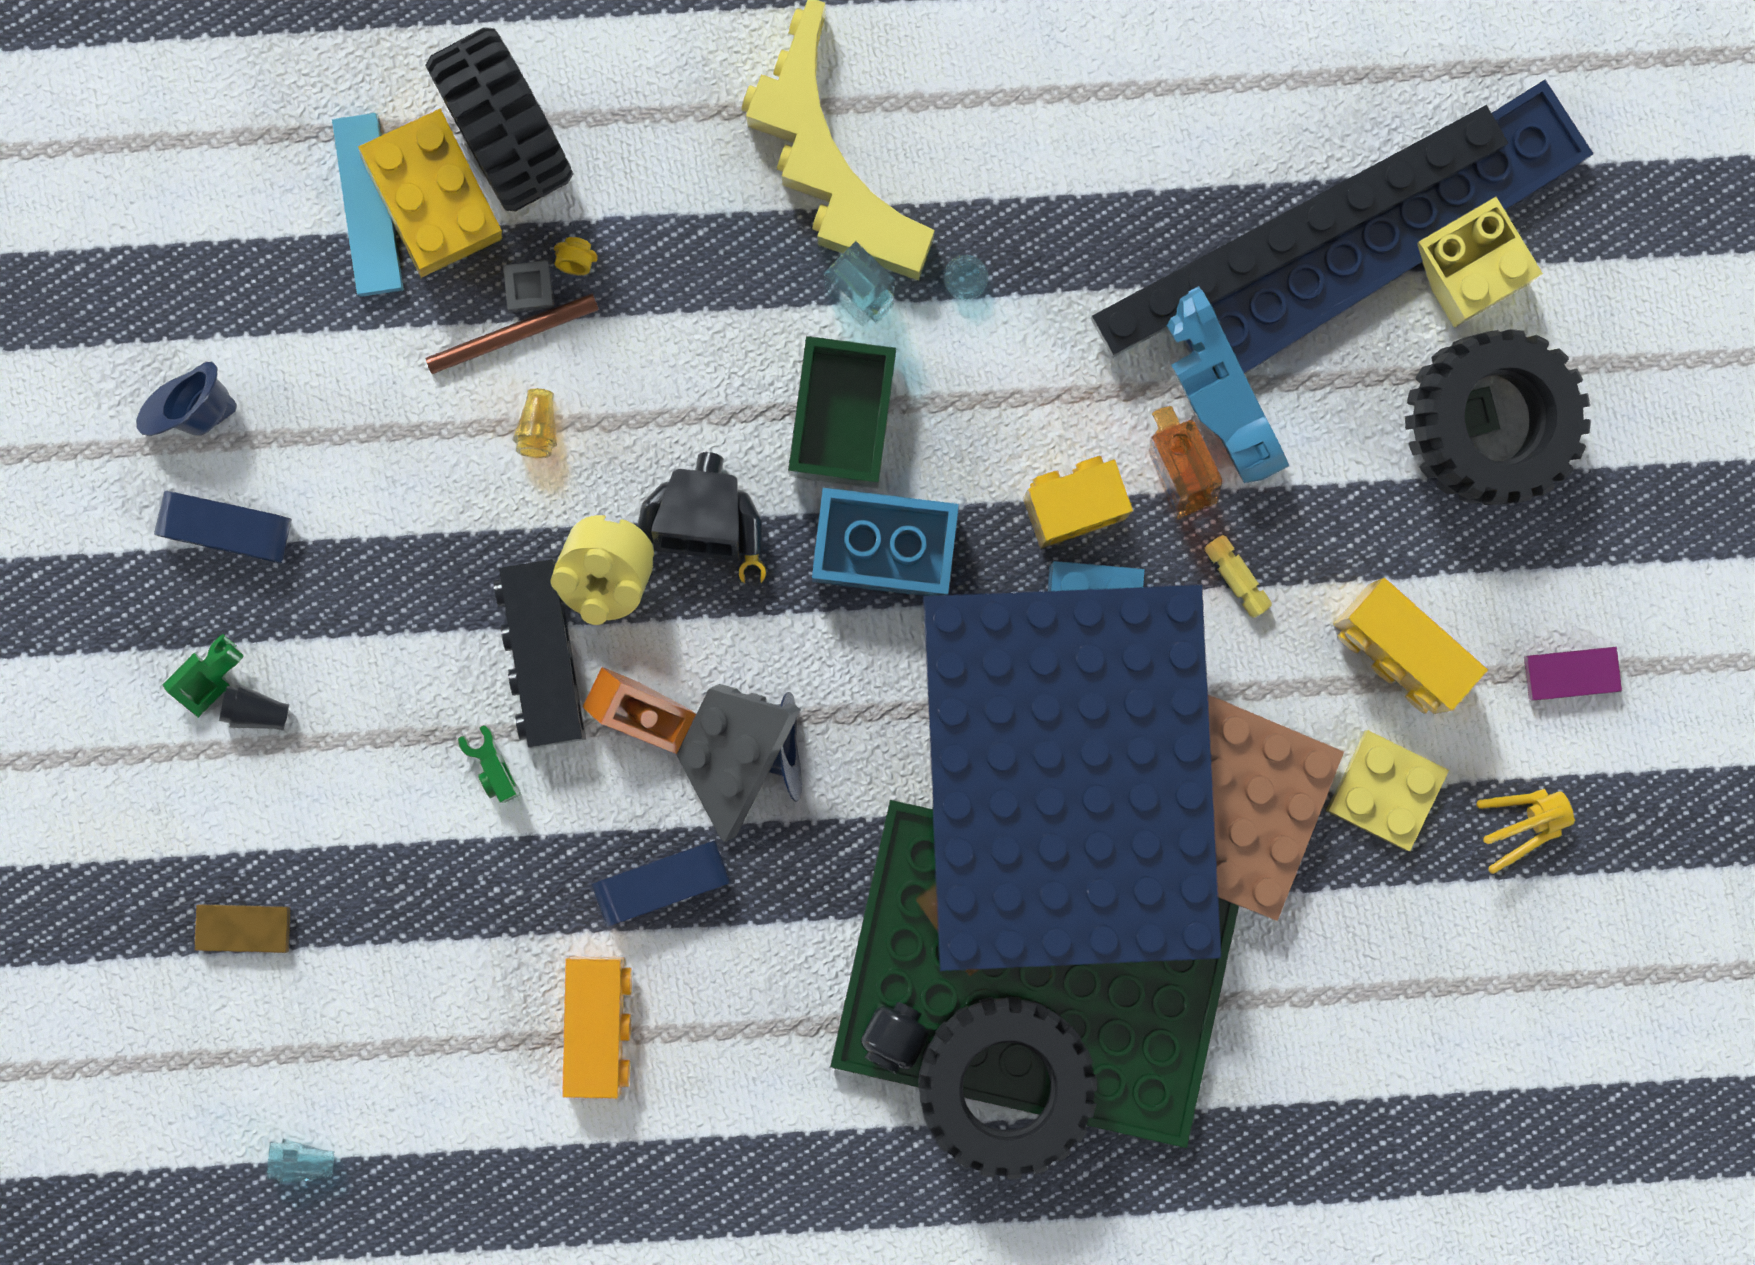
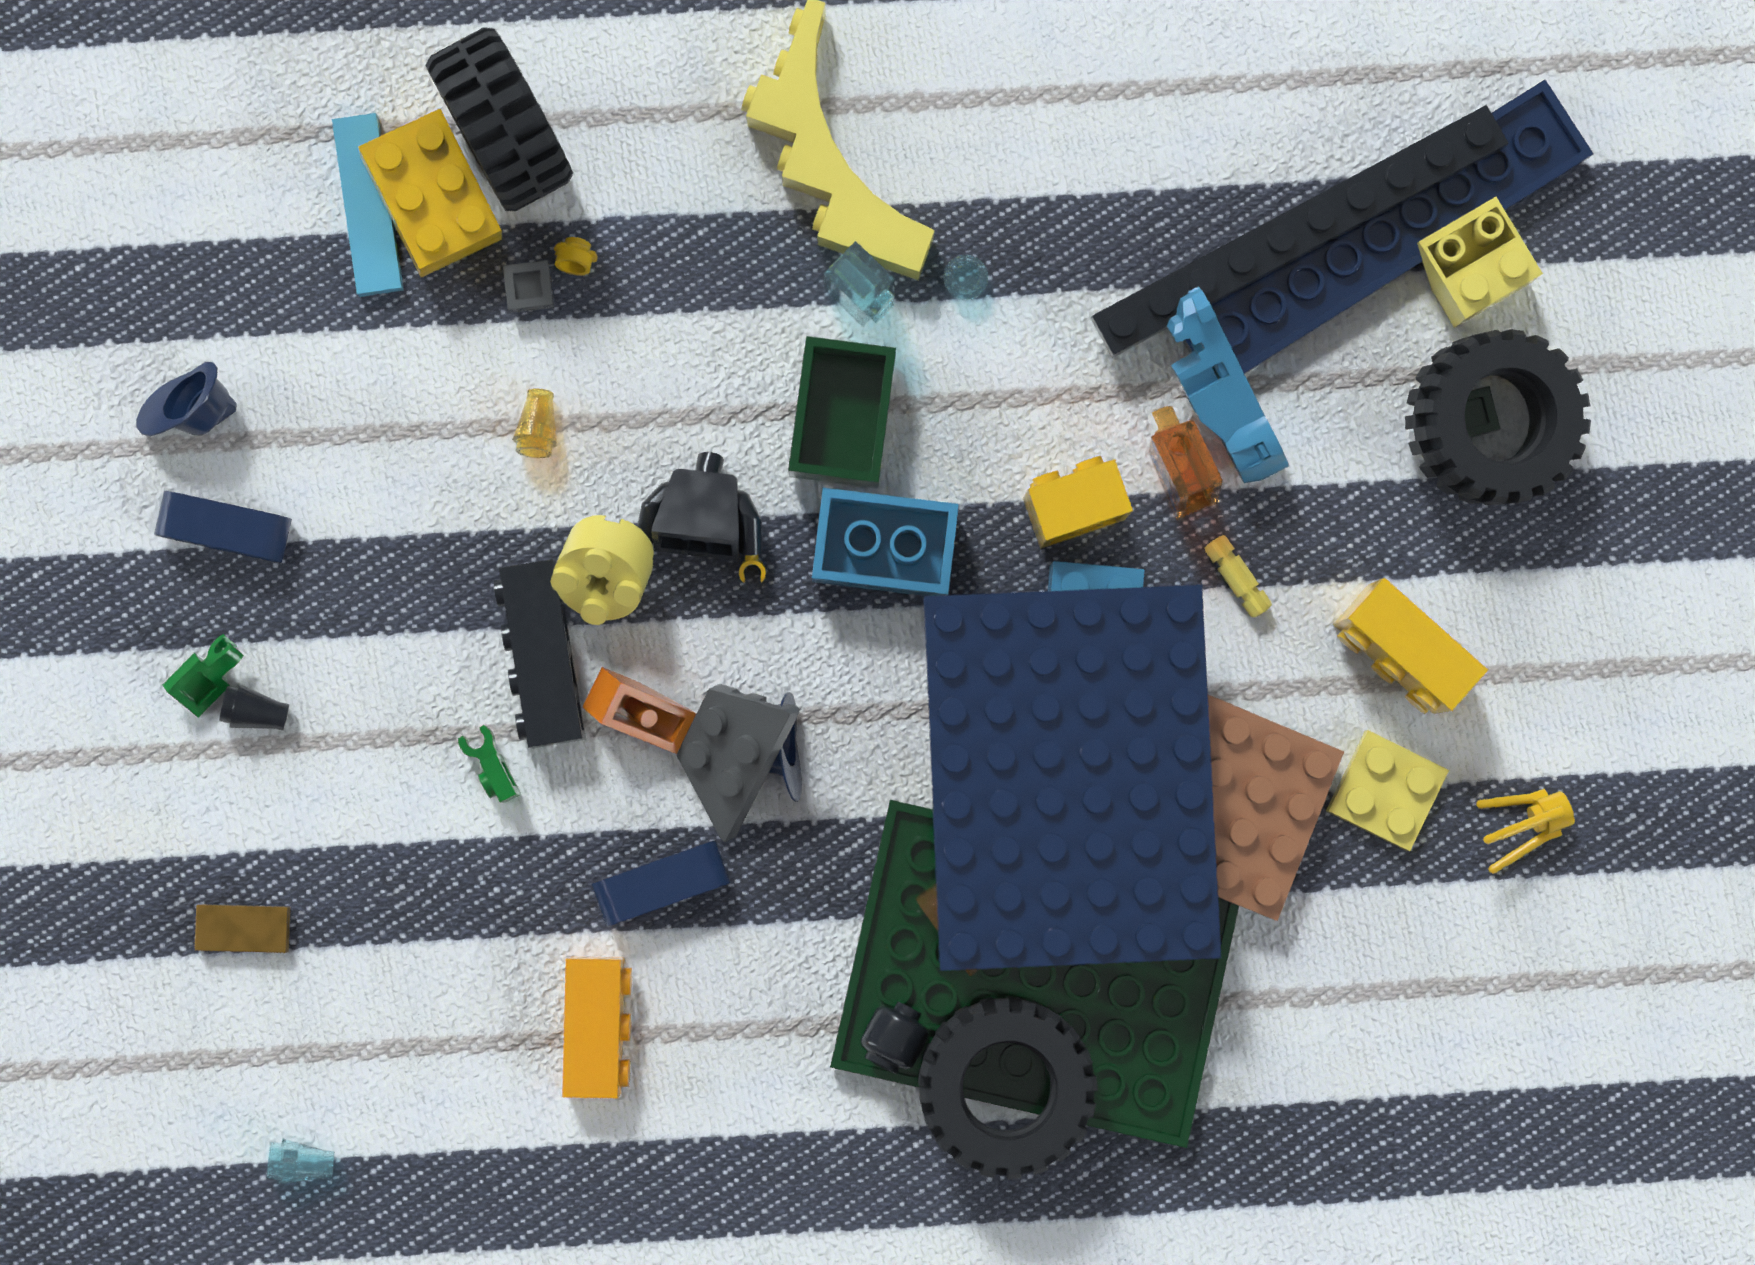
copper bar [425,293,599,374] -> none
magenta tile [1524,647,1622,701] -> none

